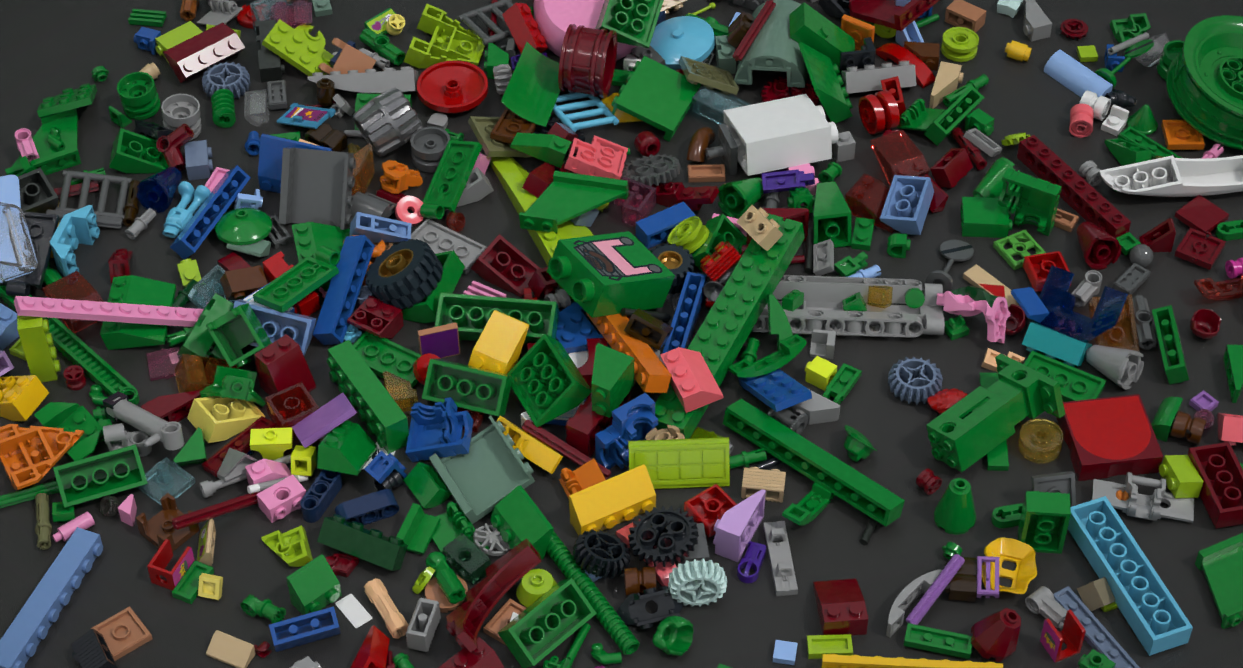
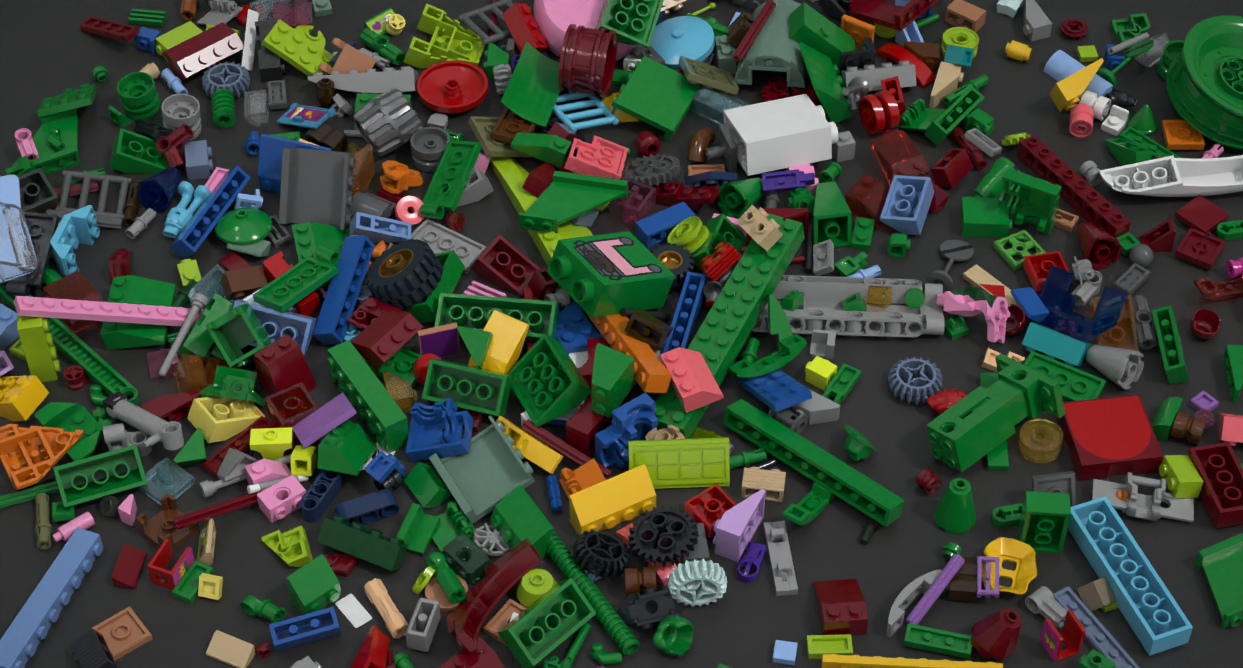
none -> dark red tile [79,16,140,42]
none -> dark red slope [111,544,147,589]
none -> light grey piece [159,293,209,377]
none -> light blue pin [161,68,188,94]
none -> white sticker [241,9,259,71]
none -> dark red slope [351,307,423,372]
none -> green tile [457,326,493,369]
none -> blue axle [546,475,562,512]
none -> dark blue plate [684,171,738,187]
none -> flat silver piece [843,77,869,110]
none -> teal panel [944,44,974,67]
none -> yellow slope [1049,58,1104,112]
none -> light grey hinge [1071,256,1095,286]

